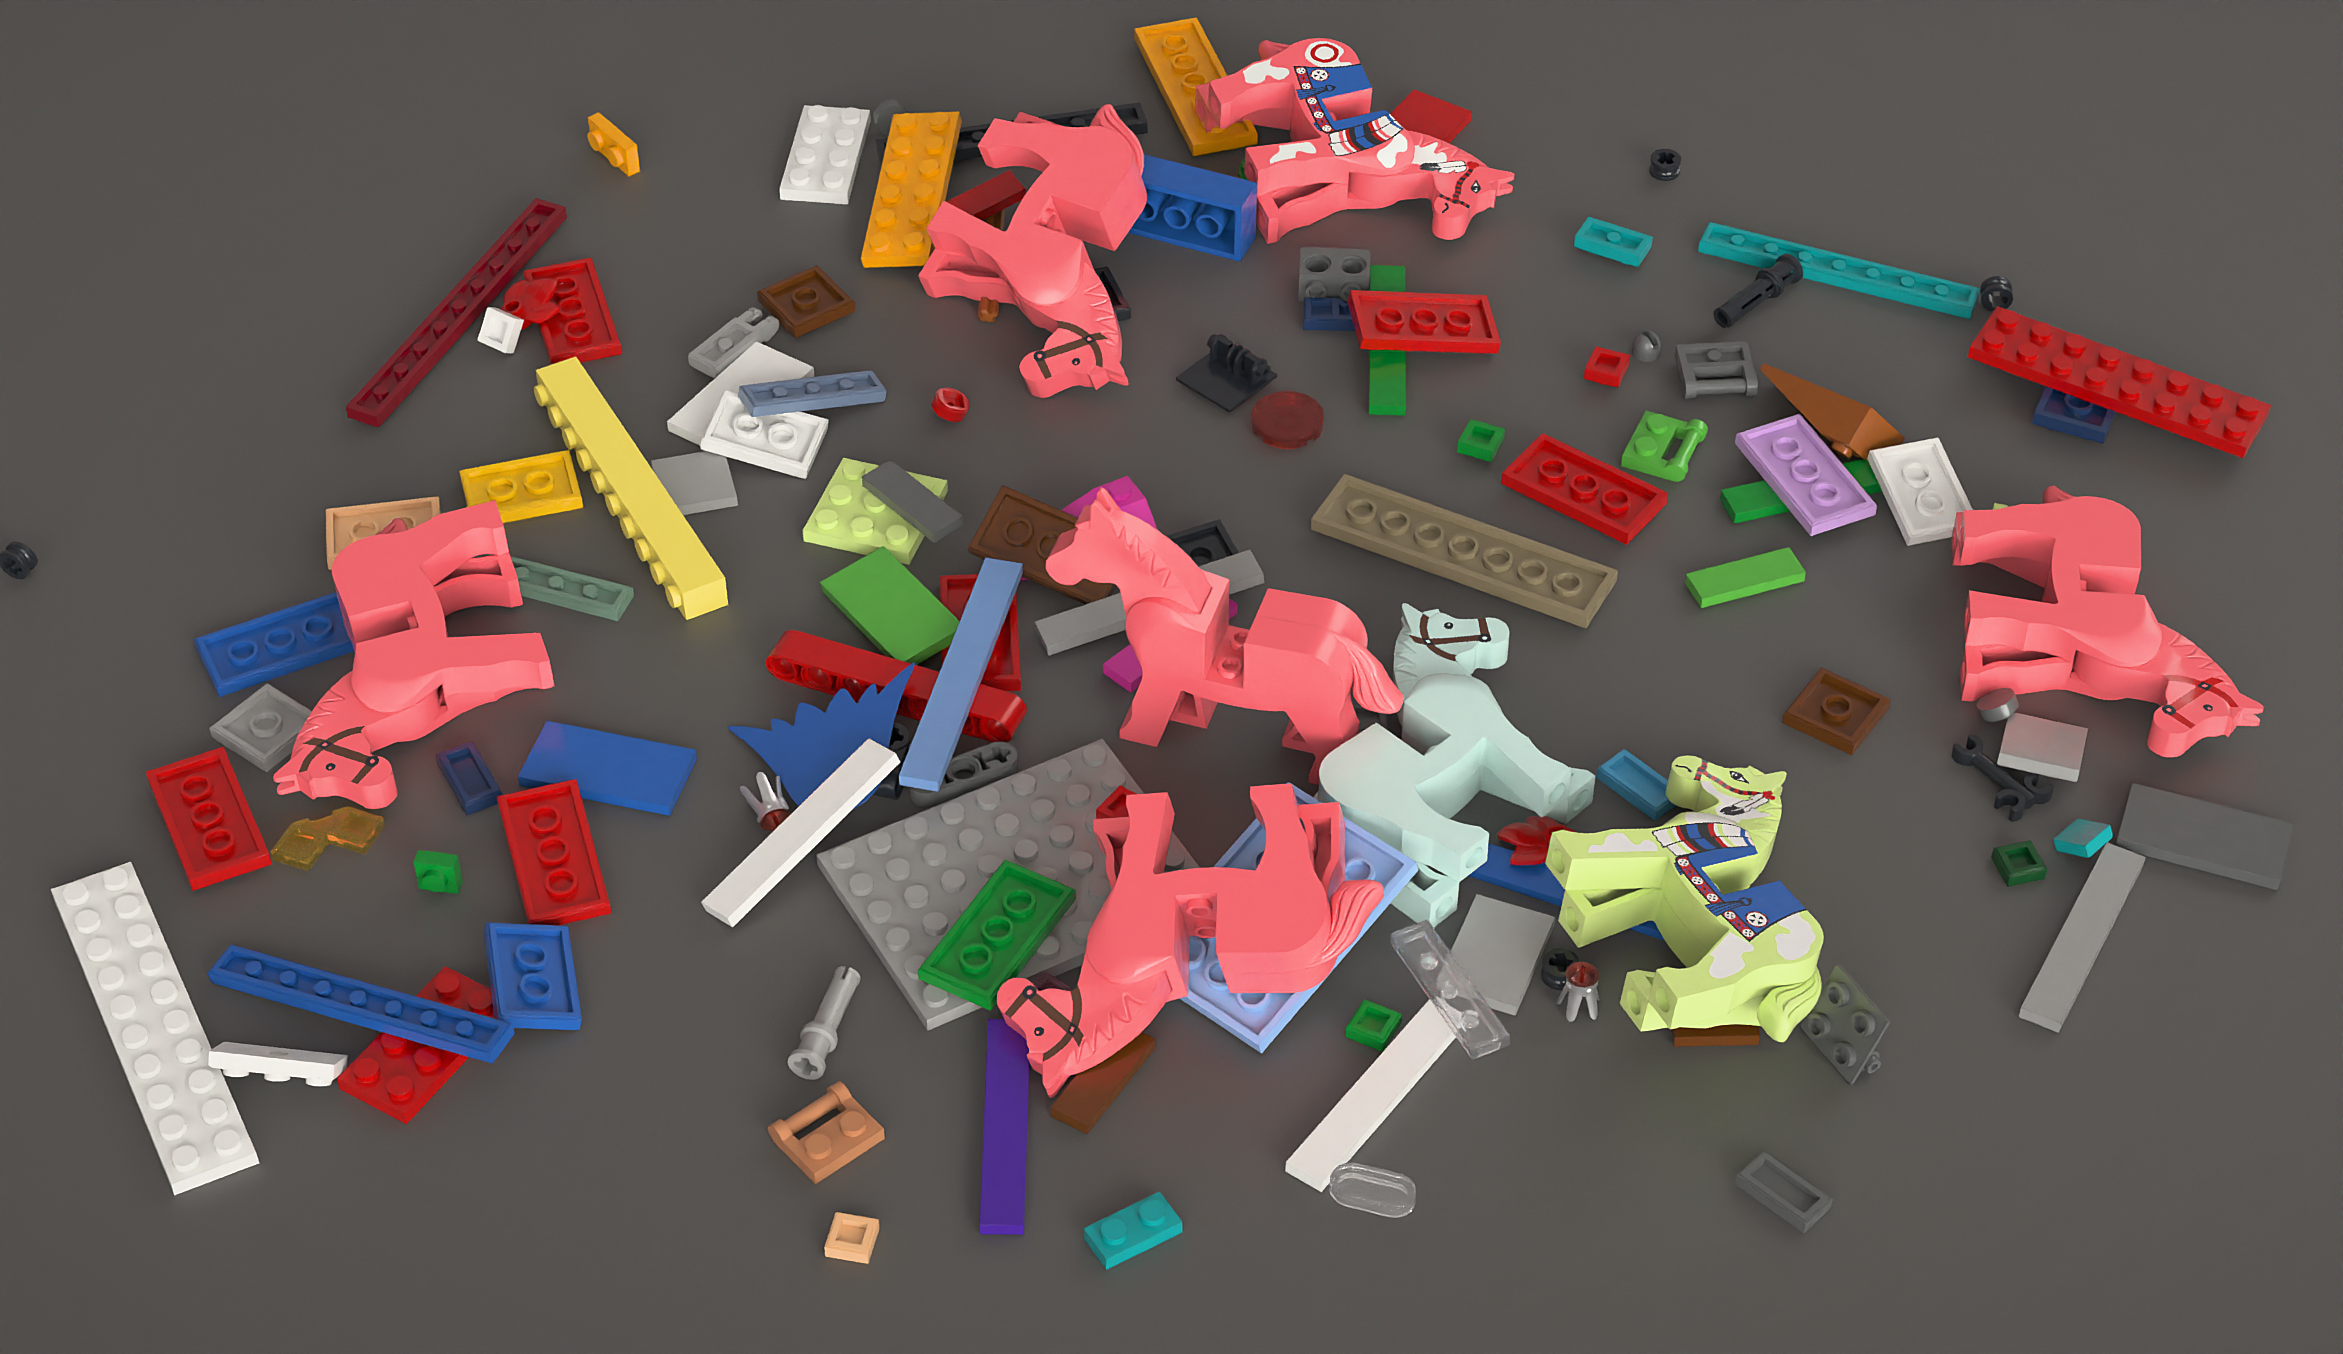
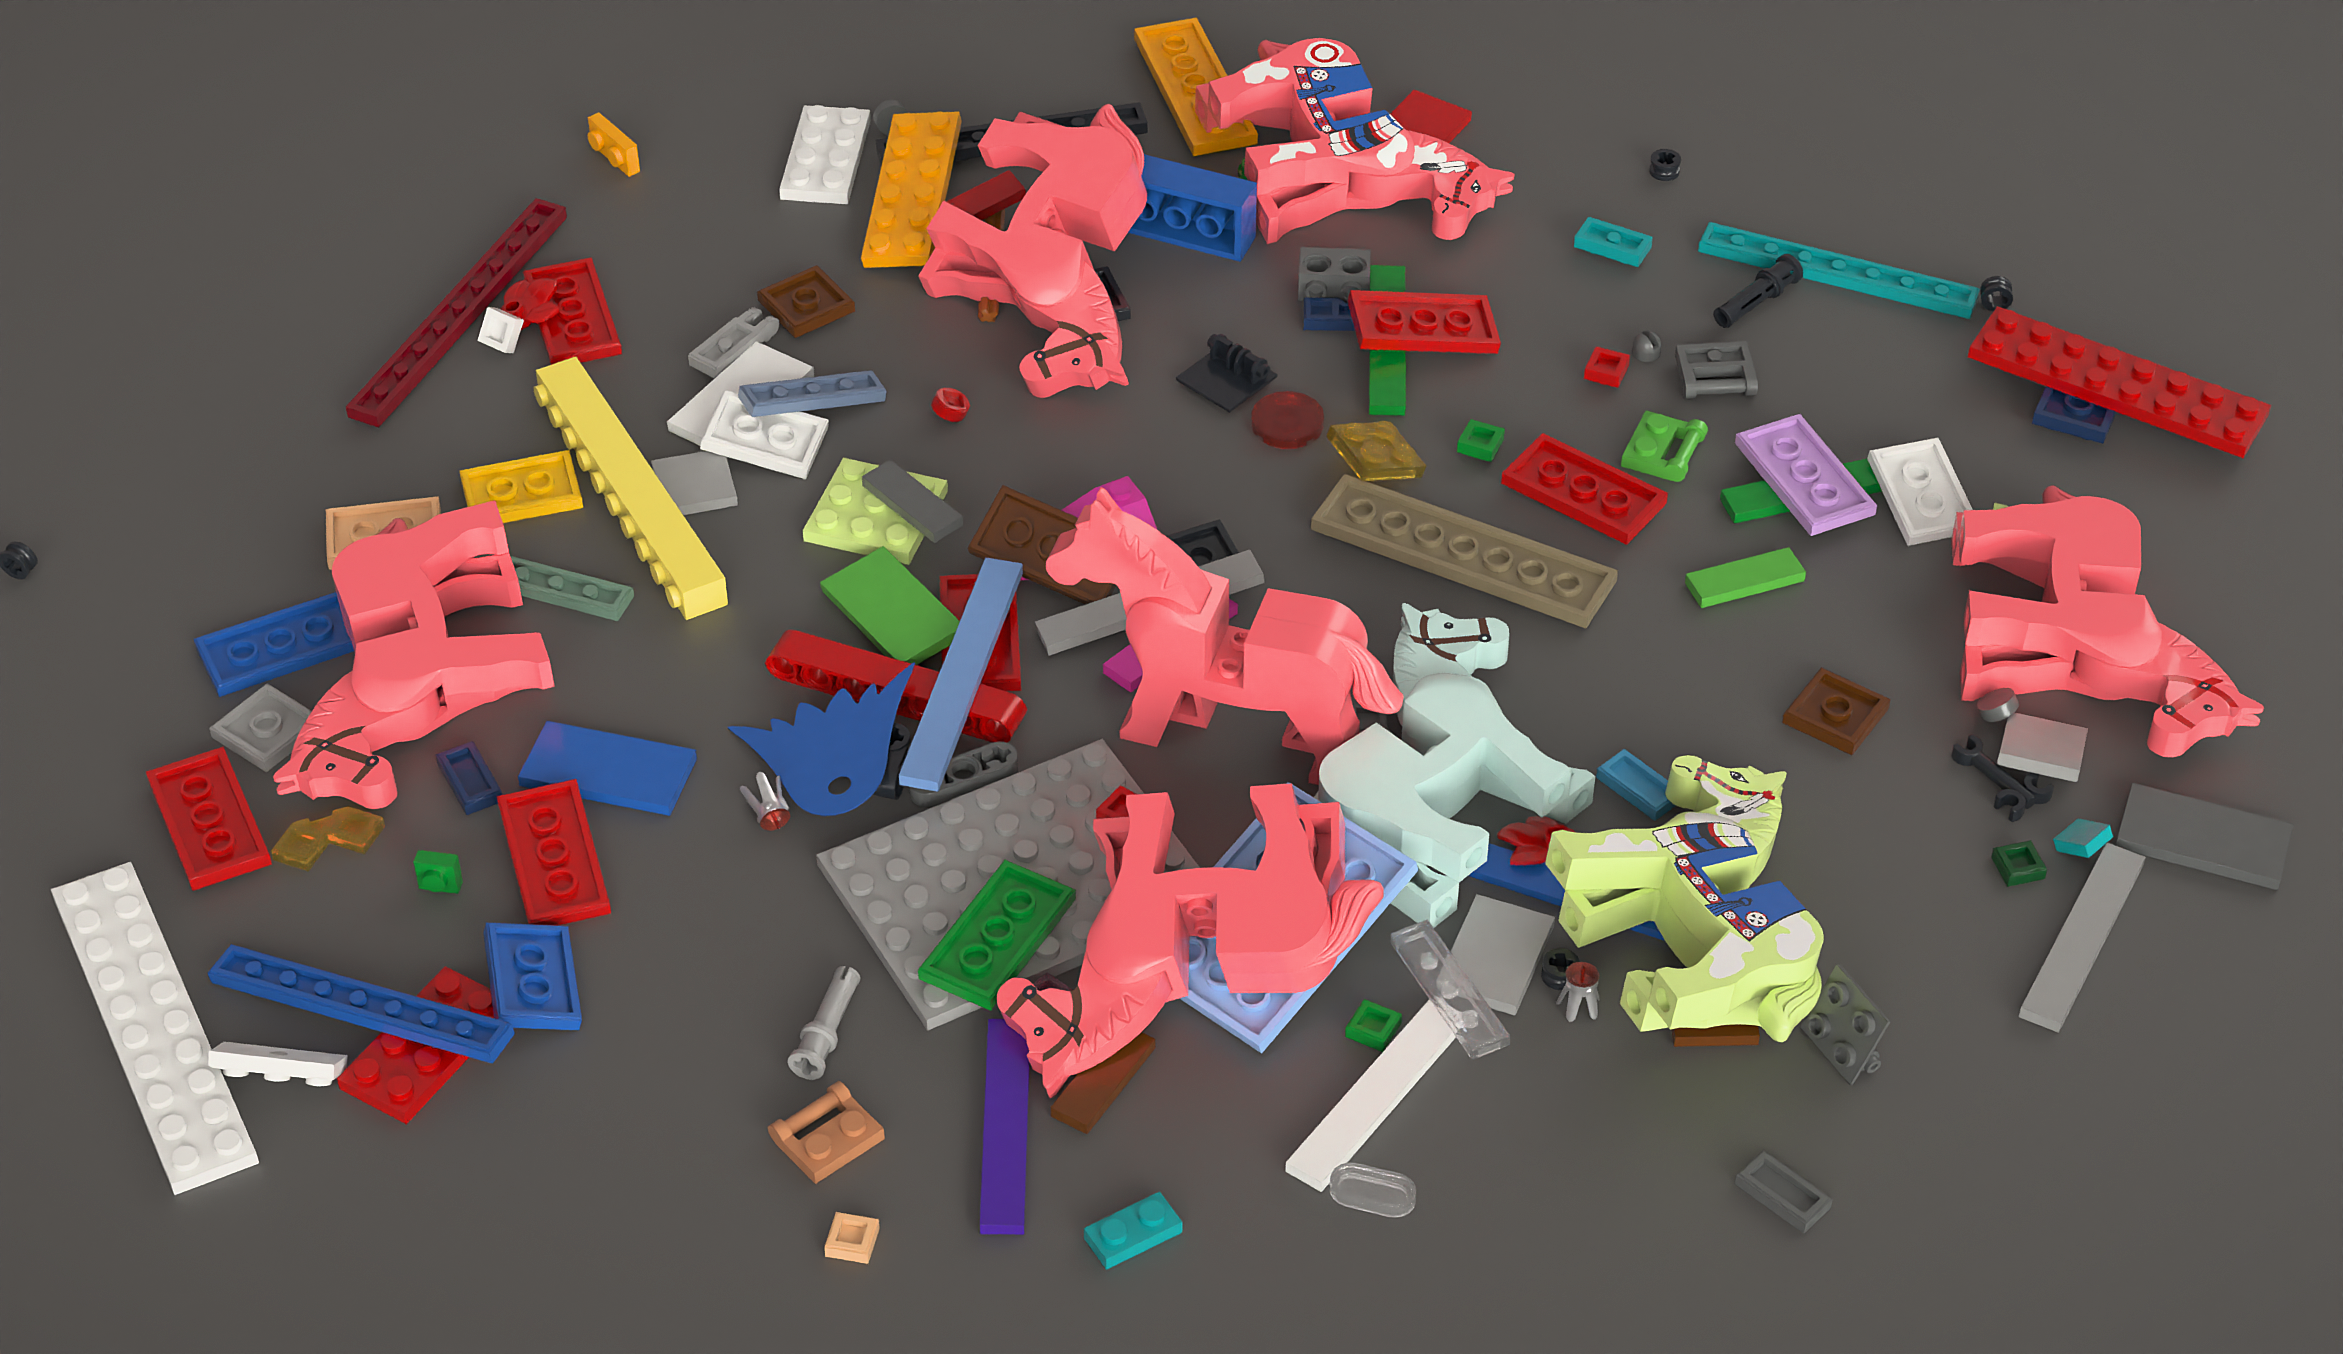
white tile [701,738,900,927] -> none
dark orange wedge [1760,363,1905,460] -> none
none -> clear yellow plate [1326,421,1426,481]

